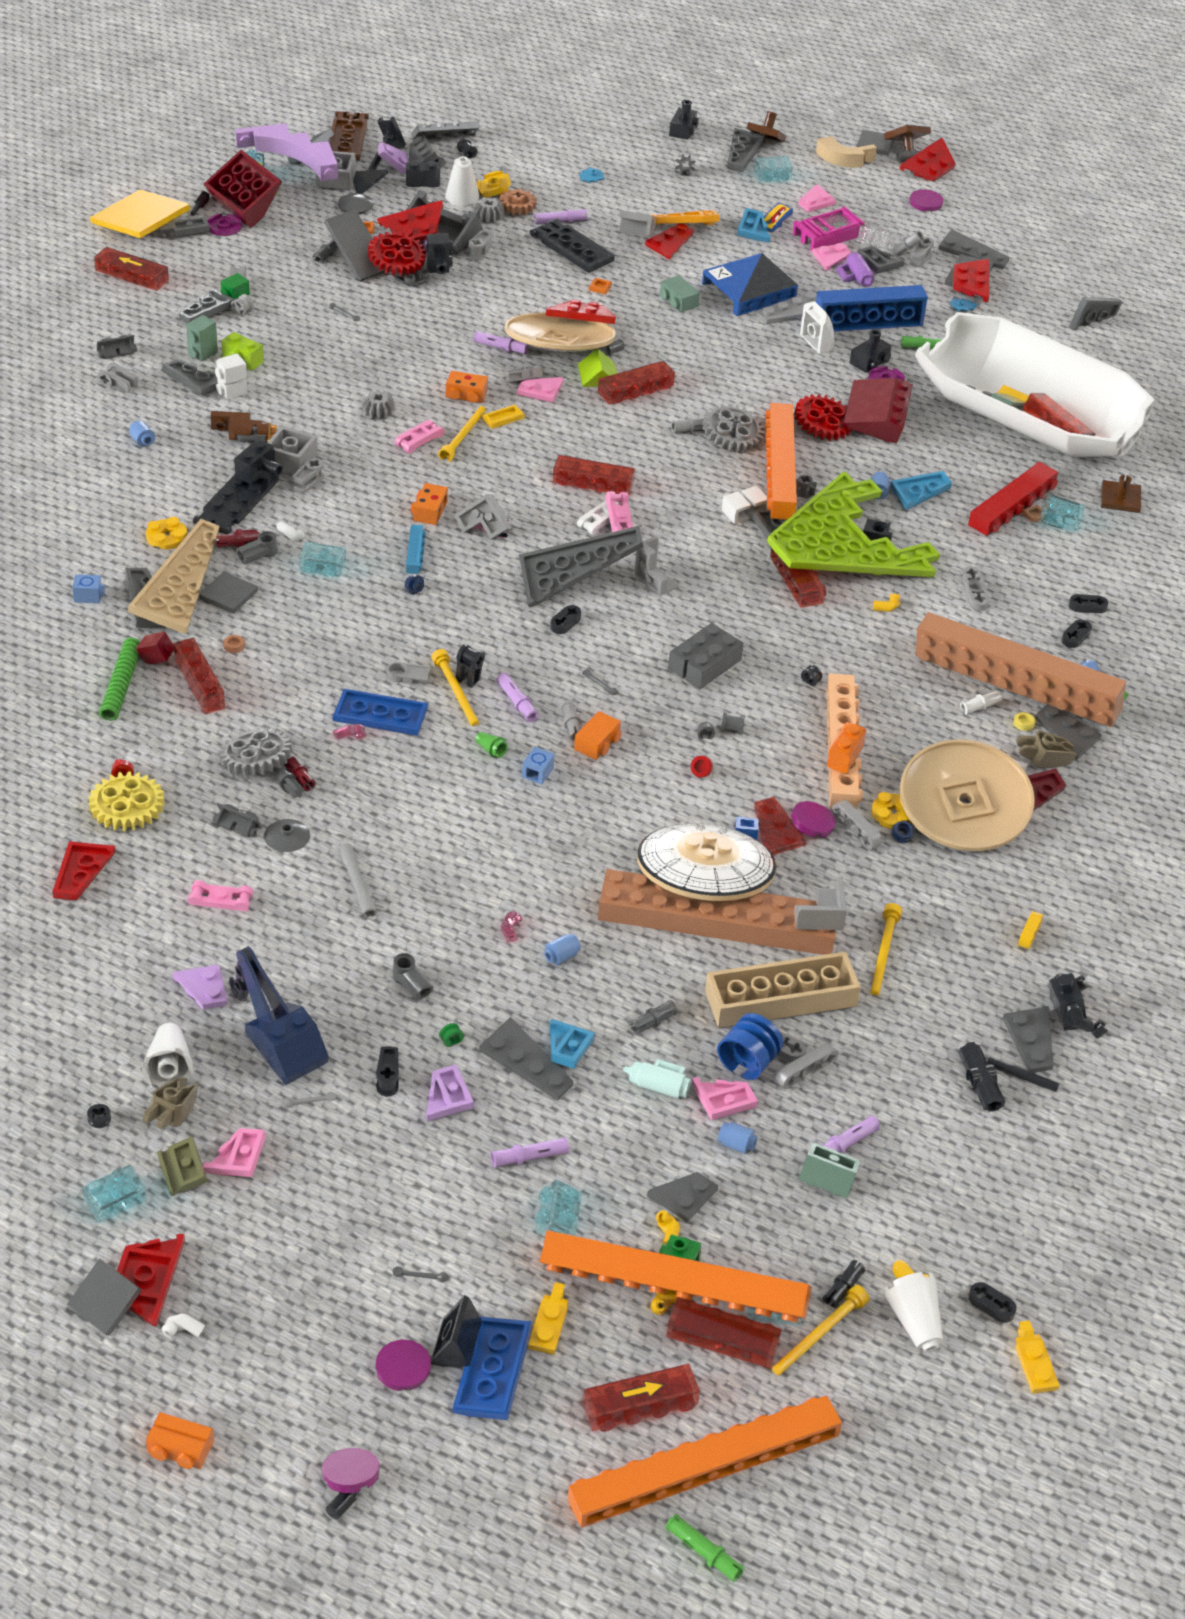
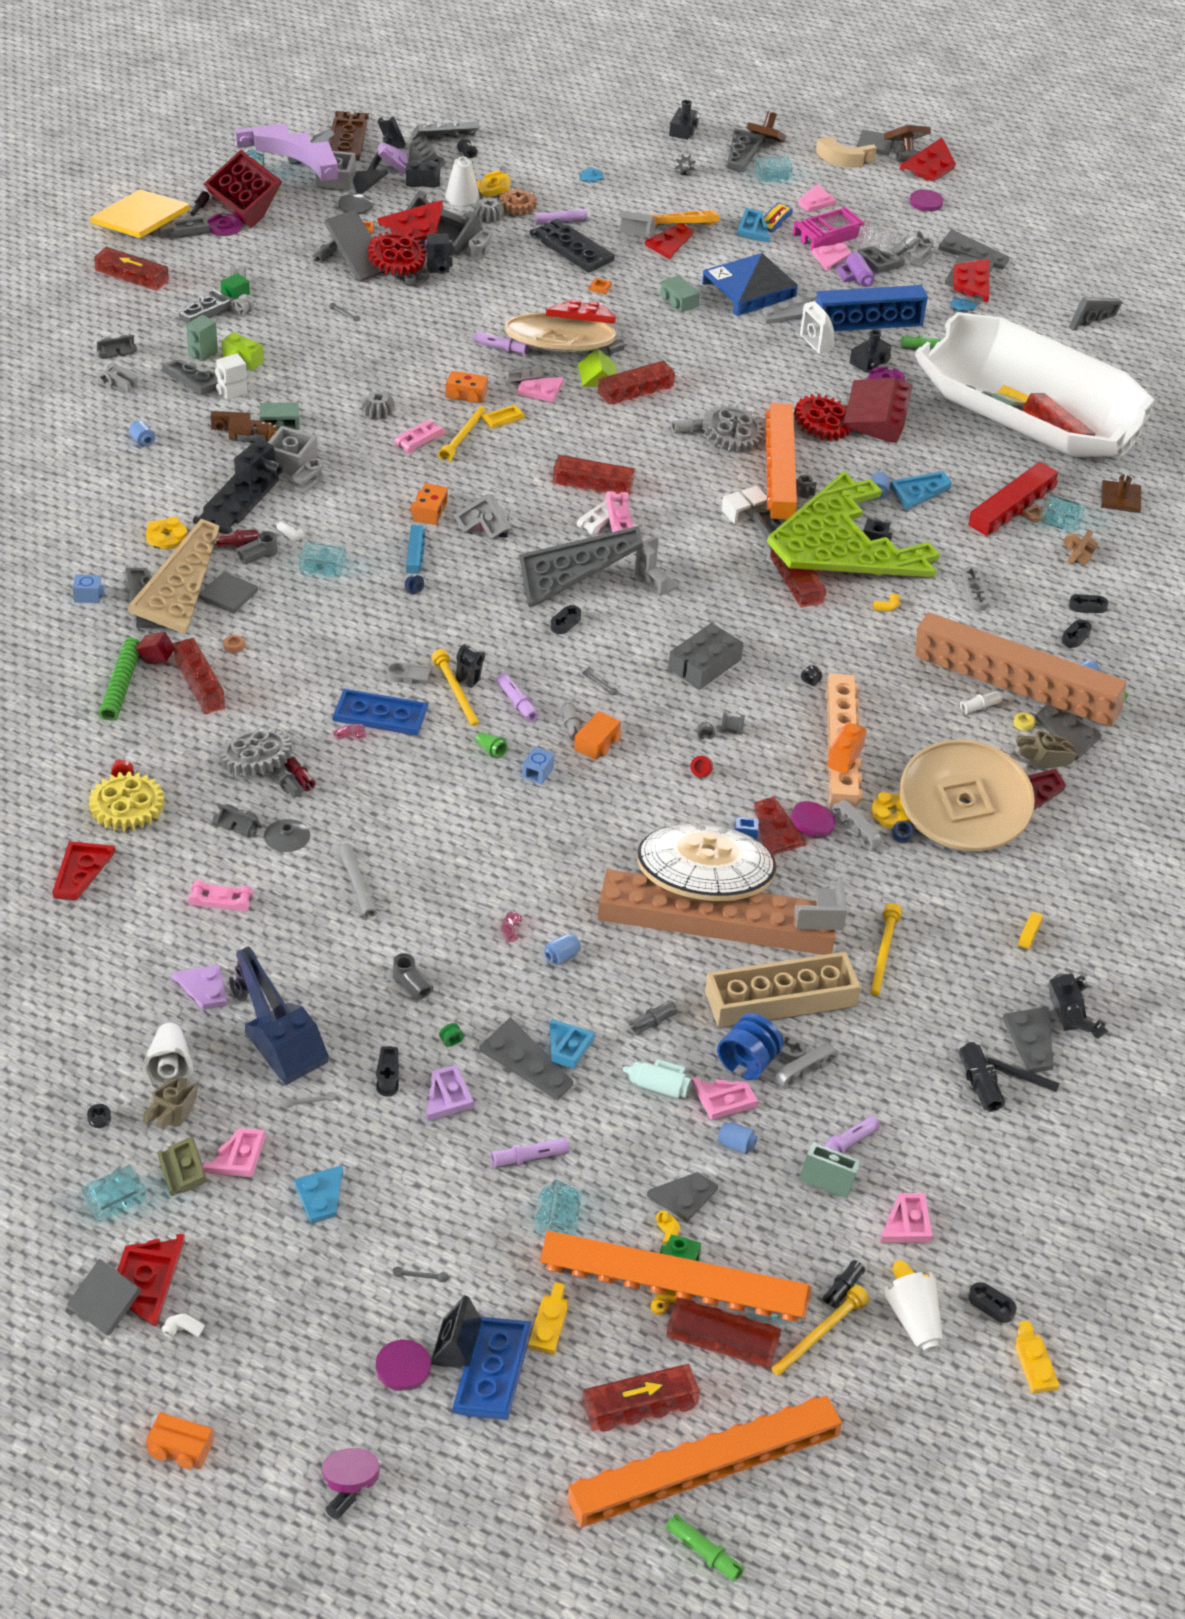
none -> sand green brick [260,402,300,431]
none -> dark azure wing [294,1165,343,1224]
none -> bright pink wing [880,1193,932,1243]
none -> medium nougat hips [1064,529,1099,565]

